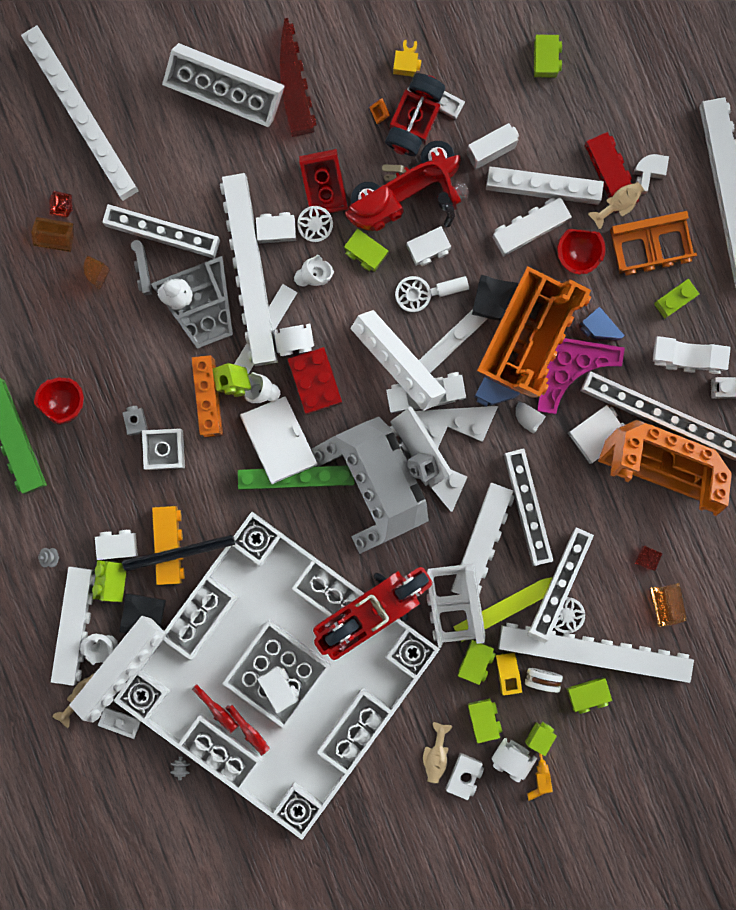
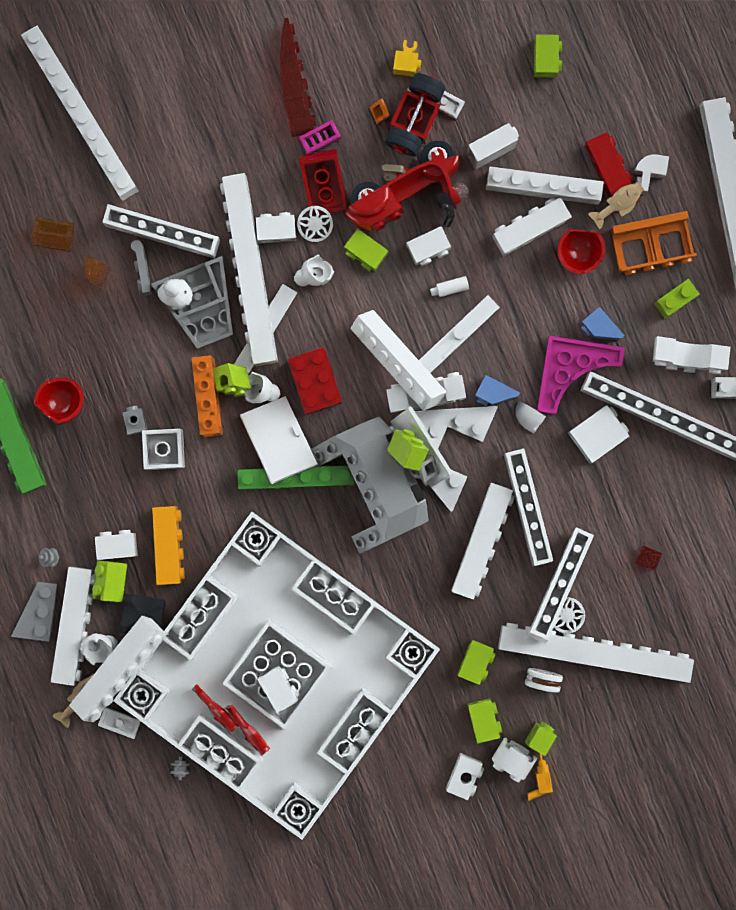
clear red slope [49,191,72,217] -> none
black axle [122,535,235,571] -> none
white brick [162,43,285,127] -> none
white brick [273,324,314,356] -> none
red piece [313,567,433,660] -> none
white wheel [395,276,431,312] -> none
tan animal [423,722,452,783] -> none
white window [427,564,486,648] -> none
neon yellow piece [453,577,552,642] -> none
black brick [472,275,518,321] -> none
orange wedge [477,266,591,398] -> none
yellow slope [496,652,522,696] -> none
lime brick [566,677,612,714] -> none
orange wedge [598,420,732,516] -> none
clear orange brick [651,583,687,626] -> none
none -> light grey wing [11,582,58,642]
none -> dark pink slope [298,120,341,155]
none -> lime brick [387,429,429,471]

